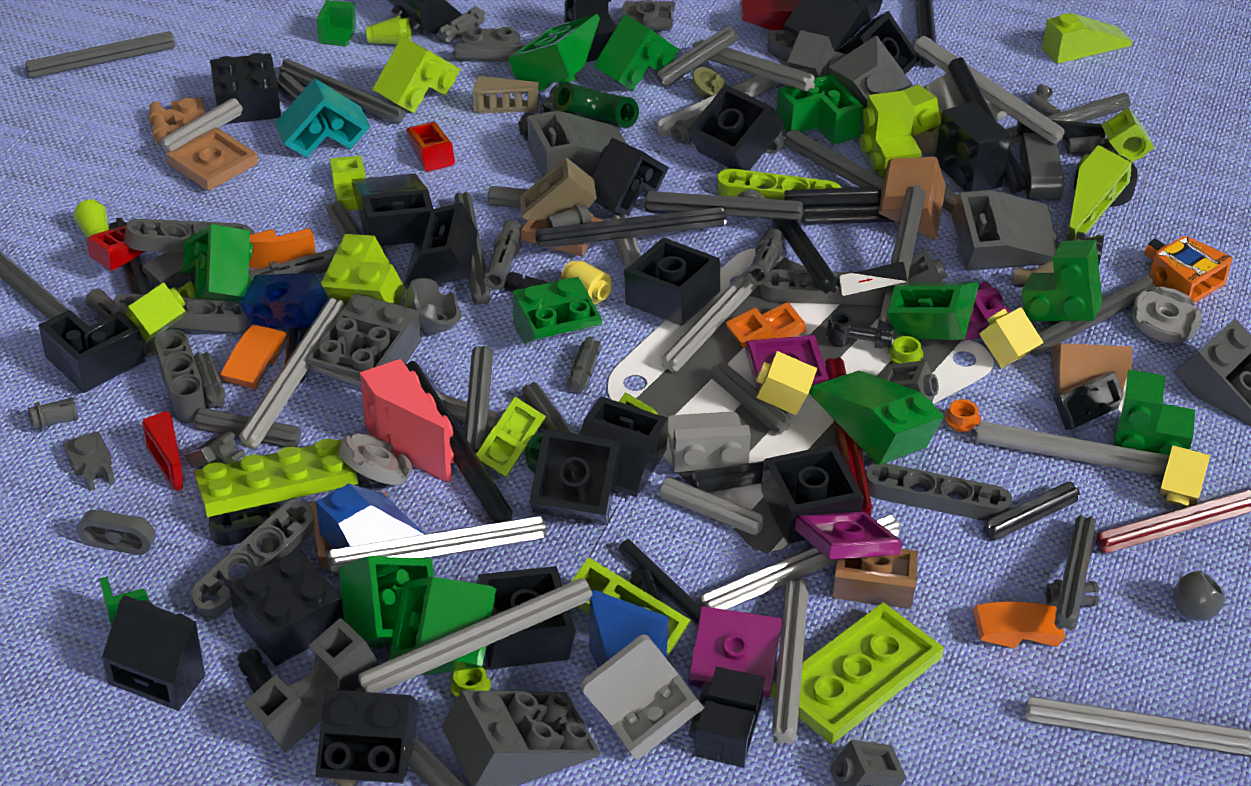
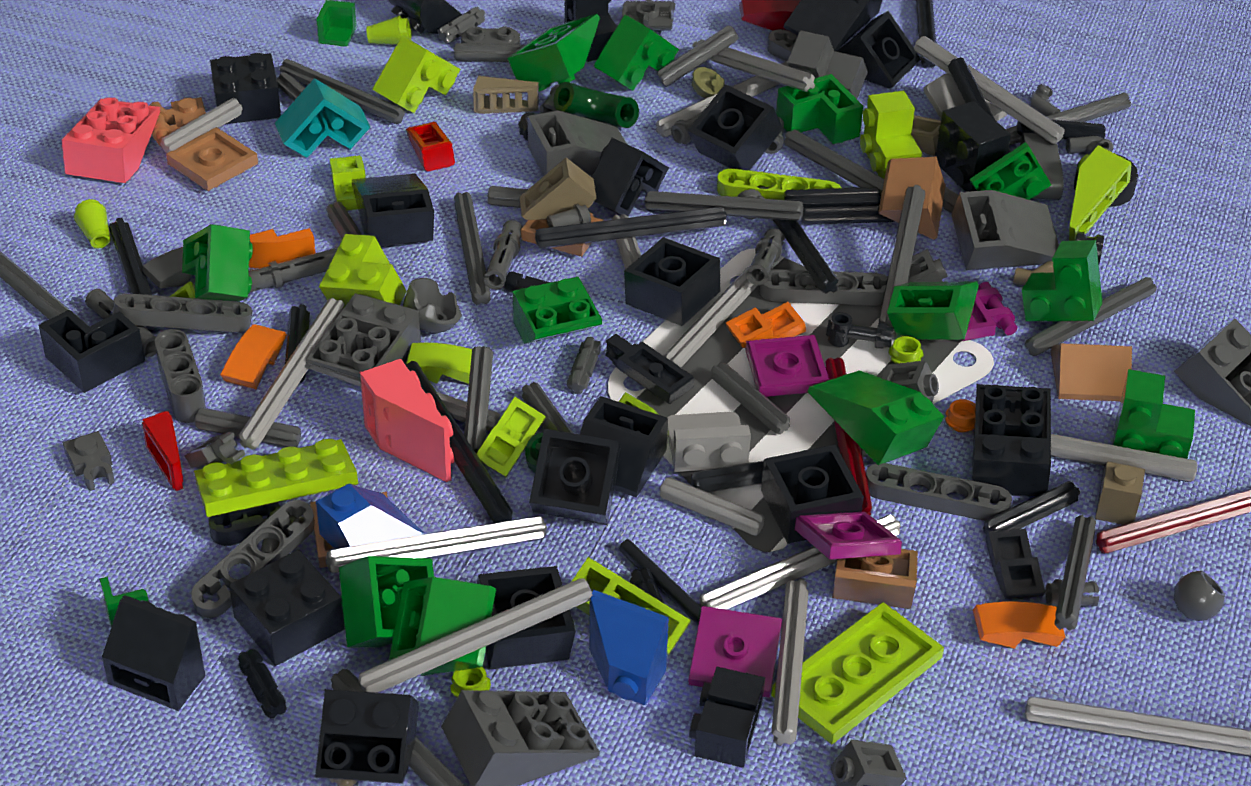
dark grey axle [25,31,175,78] -> none
dark grey pin [28,397,78,431] -> none
dark grey plate [76,510,156,555] -> none
red slope [86,225,146,271] -> none
dark grey beam [124,219,255,252] -> none
lime brick [125,282,185,342] -> none
dark grey axle [194,352,226,408] -> none
clear blue brick [240,273,329,329] -> none
dark grey arch [243,618,380,752] -> none
light grey plate [338,433,412,485] -> none
black slope [404,203,478,290] -> none
light yellow brick [561,261,611,305] -> none
light grey bracket [580,635,704,761] -> none
light yellow brick [756,351,817,415] -> none
dark grey slope [827,35,912,118] -> none
sticker [839,262,907,296] -> none
lime brick [902,84,941,136] -> none
light yellow brick [979,307,1044,369] -> none
lime slope [1042,13,1133,64] -> none
black plate [1053,370,1123,430] -> none
lime brick [1101,107,1154,162] -> none
light grey plate [1131,287,1202,343] -> none
orange torso [1144,236,1233,304] -> none
light yellow brick [1159,446,1210,507] -> none
none -> coral slope [62,97,160,183]
none -> lime slope [406,343,472,384]
none -> black hinge [605,334,694,404]
none -> green slope [969,142,1051,200]
none -> black slope [972,384,1051,496]
none -> black slope [985,528,1045,599]
none -> dark tan slope [1095,461,1145,525]

